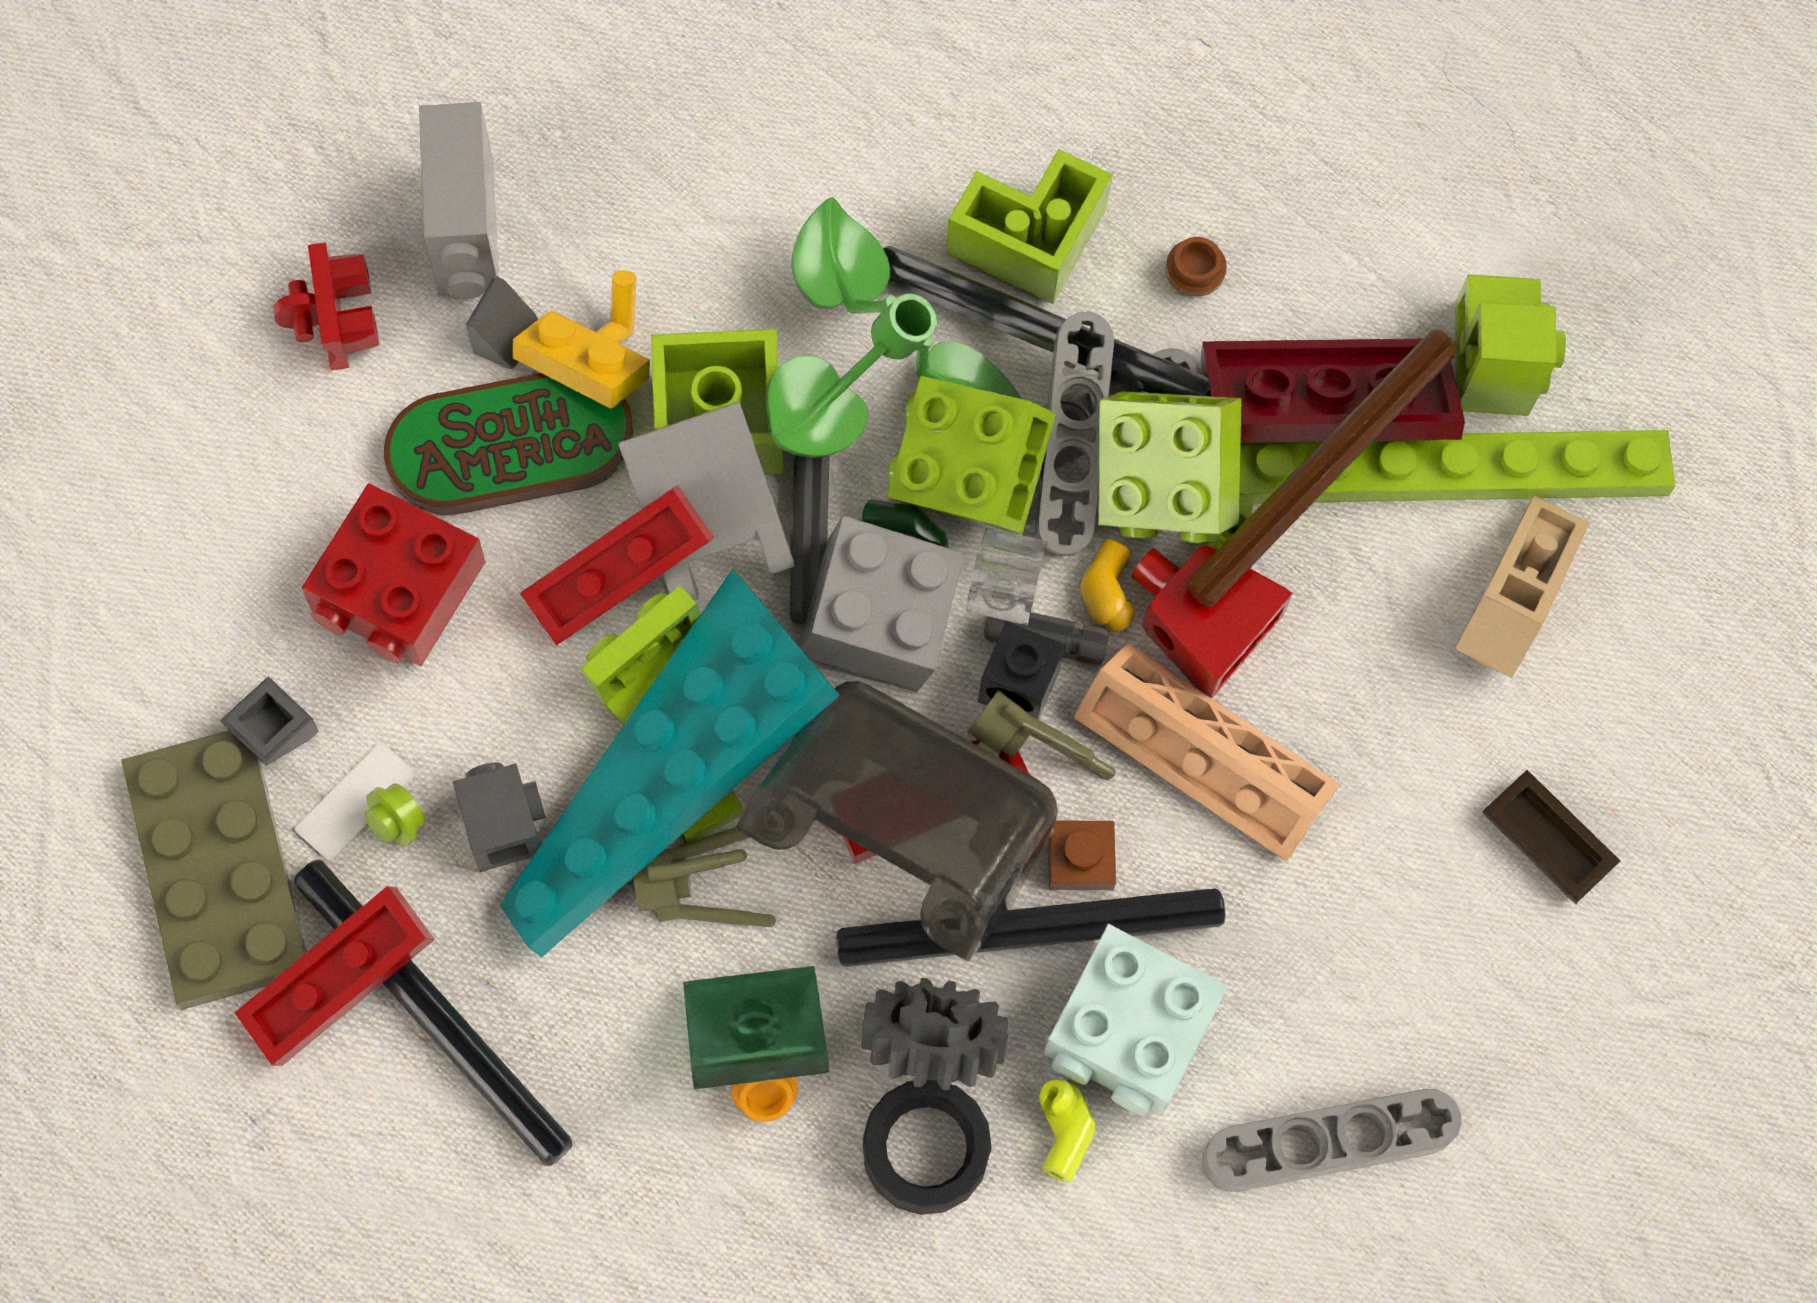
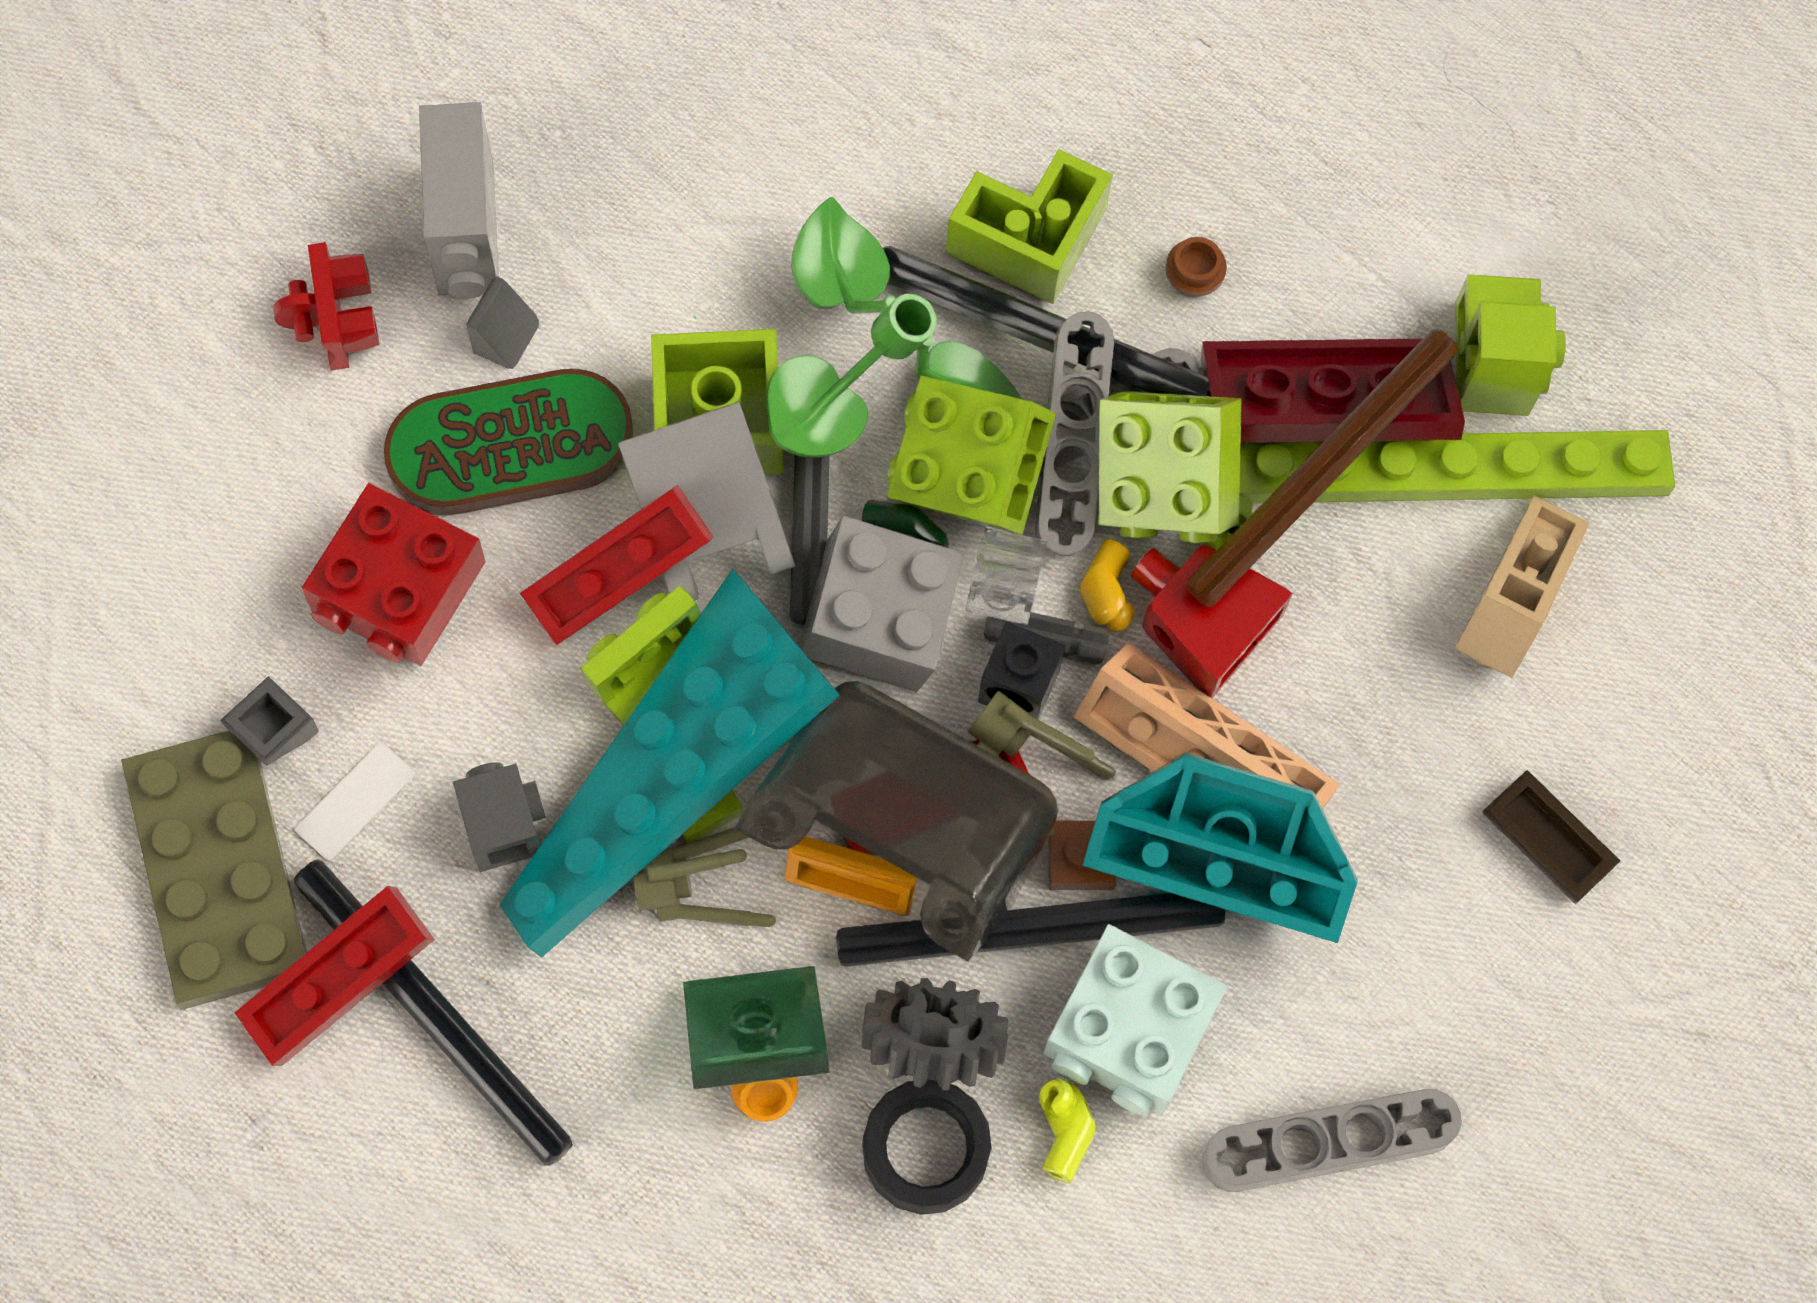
lime plate [365,783,425,847] -> none
yellow plate [513,270,650,409] -> none
none -> light orange tile [784,835,917,916]
none -> teal wedge [1082,753,1358,943]

